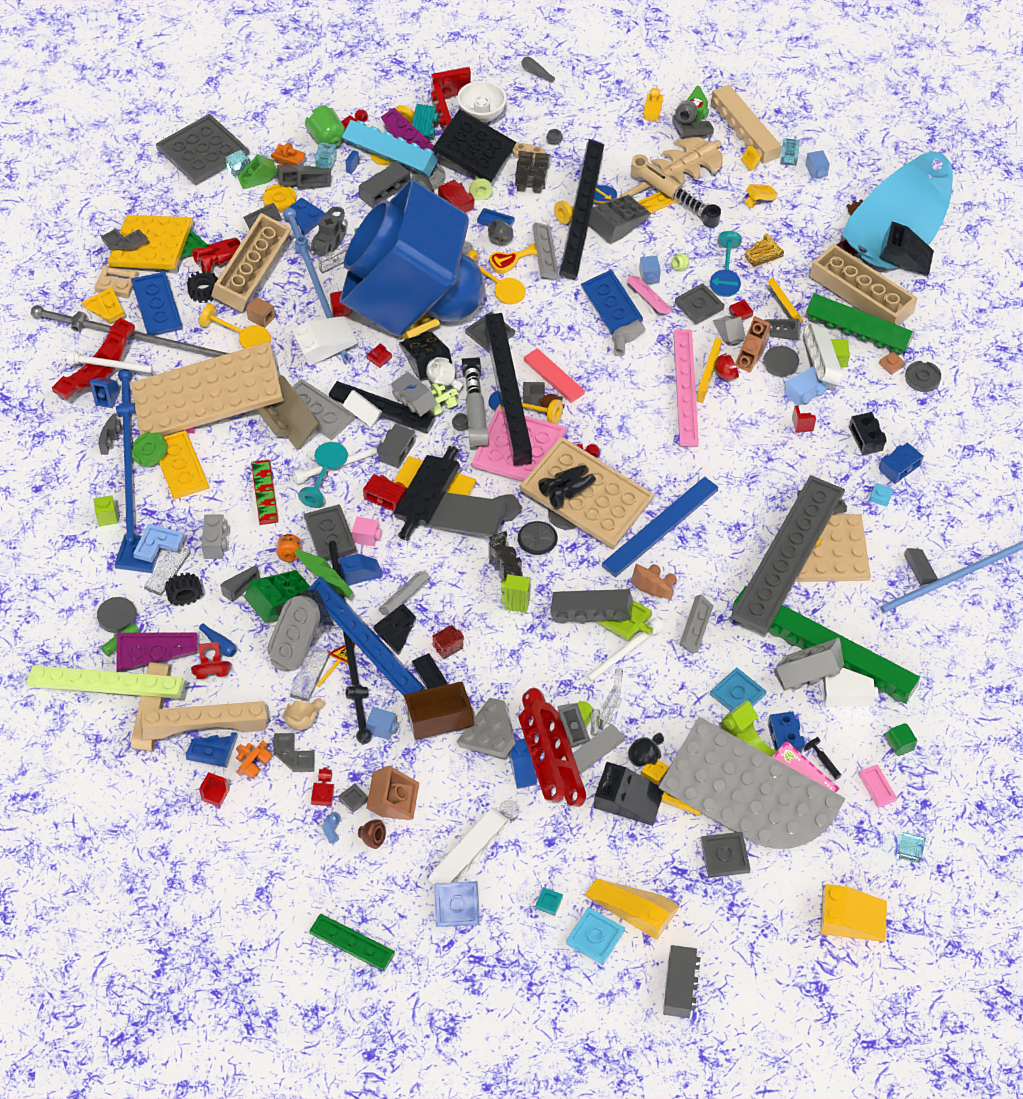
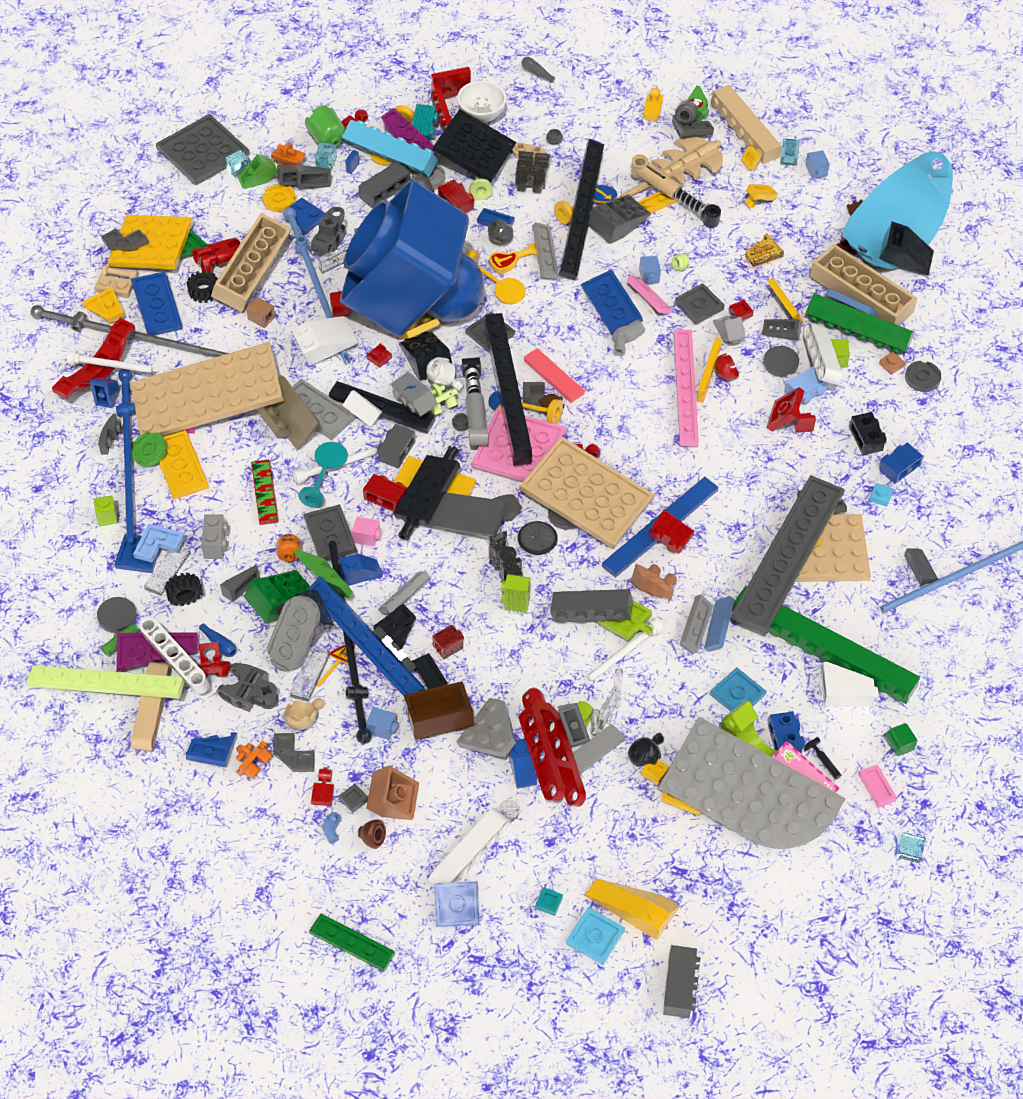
tan arch [140,701,267,740] -> none
yellow piece [199,303,271,349] -> none
red panel [199,772,229,808] -> none
dark grey tile [243,203,281,230] -> none
black piece [538,465,596,510] -> none
black slope [593,762,664,826] -> none
dark grey plate [700,832,751,878] -> none
piece [710,231,742,297] -> none
nougat slope [735,316,771,373] -> none
light grey slope [776,637,844,689] -> none
yellow slope [820,884,887,942] -> none
none -> white beam [139,616,209,694]
none -> dark grey piece [216,663,279,712]
none -> dark grey tile [373,627,416,672]
none -> red brick [648,510,695,554]
none -> medium blue tile [704,596,734,652]
none -> red tile [766,387,804,431]
none -> medium blue tile [826,289,877,317]

